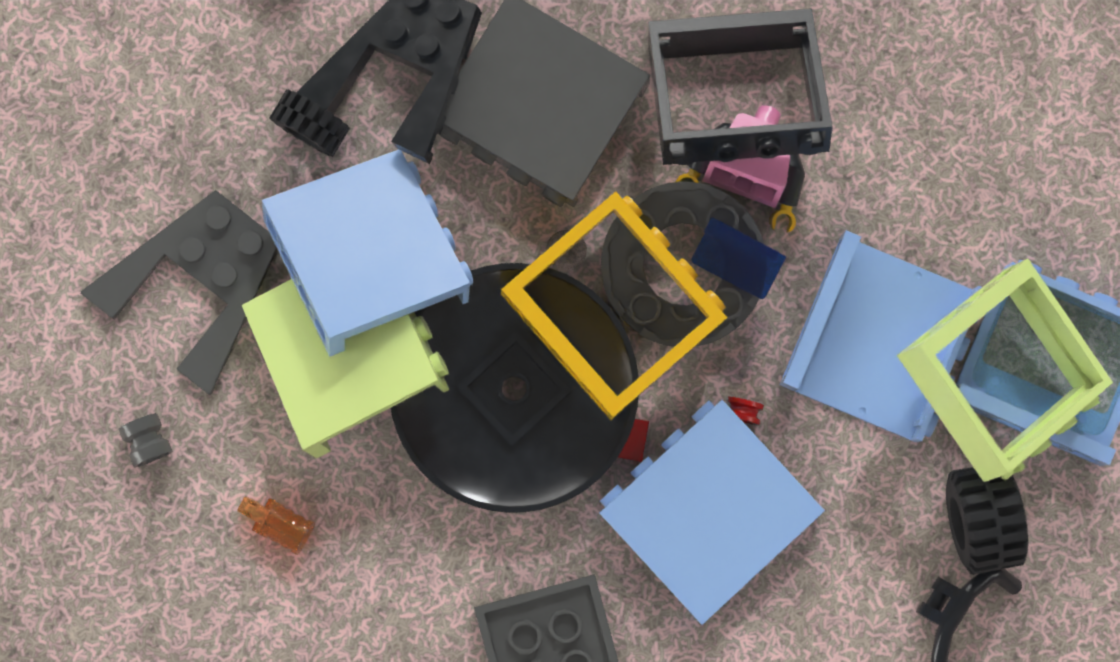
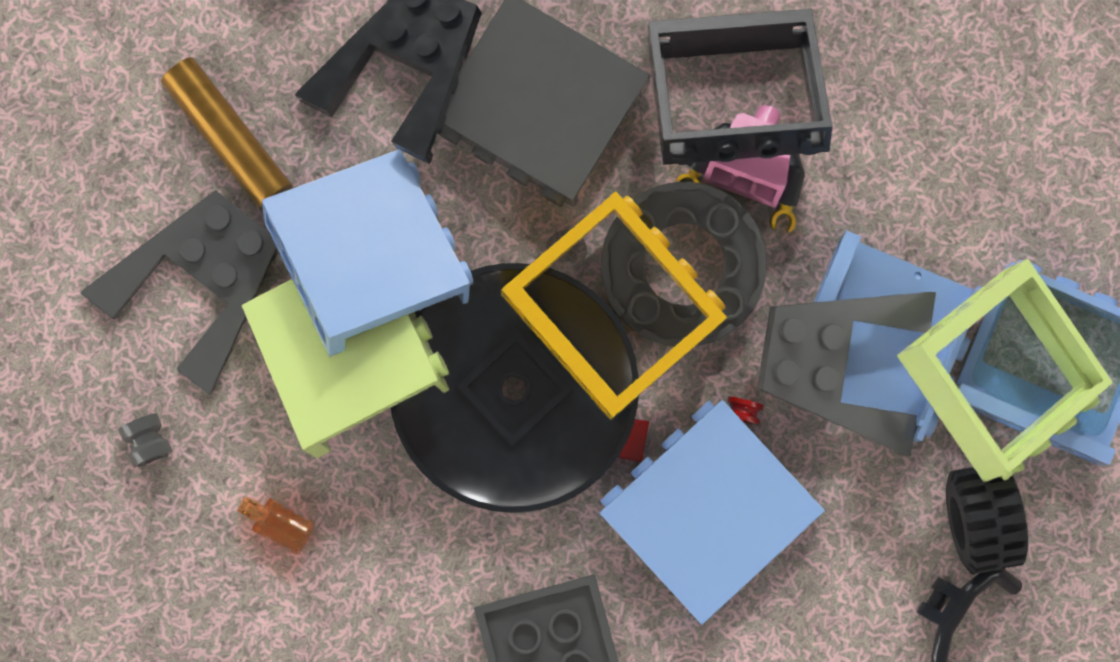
black tyre [269,89,350,157] -> none
clear blue panel [691,217,787,299] -> none
none -> pearl gold brick [161,57,293,211]
none -> dark grey wing [757,292,936,456]

